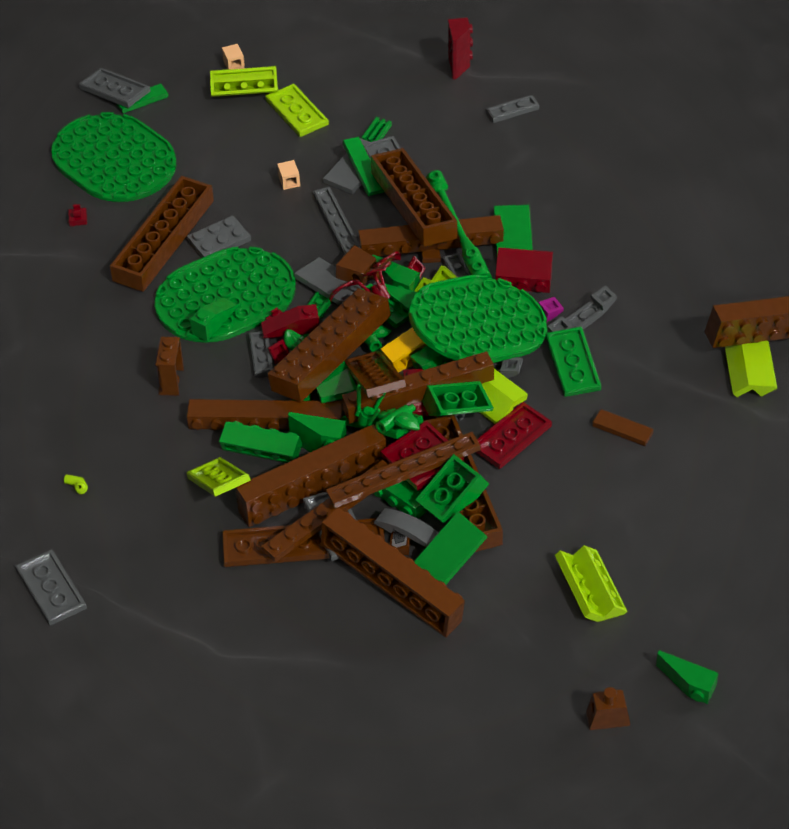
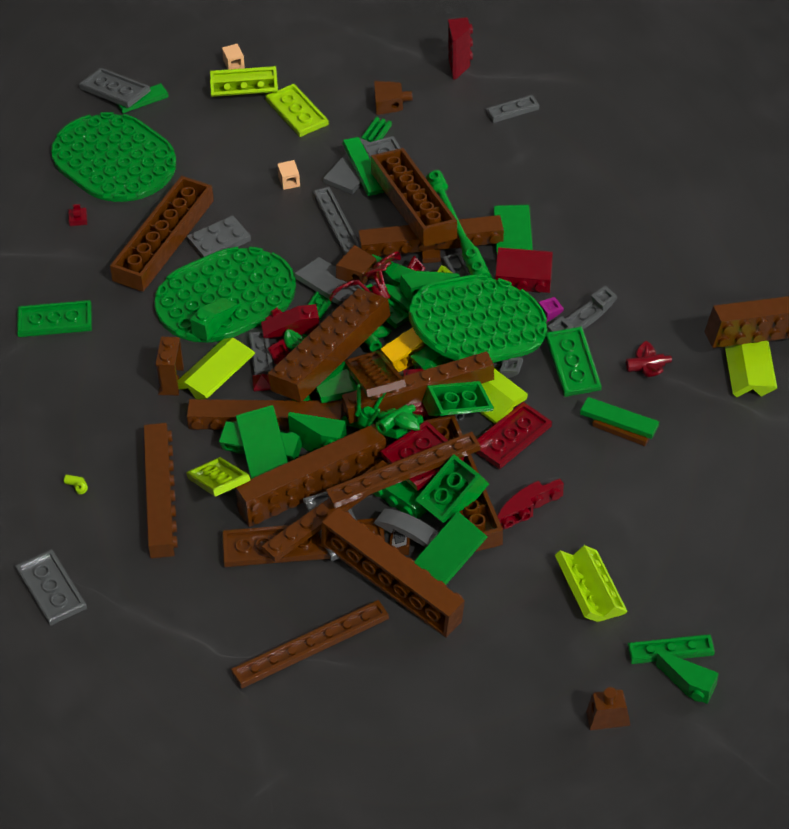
none -> green tile [17,300,92,337]
none -> reddish brown brick [144,423,178,558]
none -> lime slope [178,337,255,399]
none -> reddish brown plate [231,600,389,689]
none -> green tile [236,405,288,479]
none -> dark red slope [253,374,271,391]
none -> reddish brown torso [374,81,412,115]
none -> green slope [400,271,460,302]
none -> dark red slope [497,478,564,529]
none -> green tile [580,397,659,439]
none -> dark red plant [626,340,672,377]
none -> green tile [628,634,715,664]

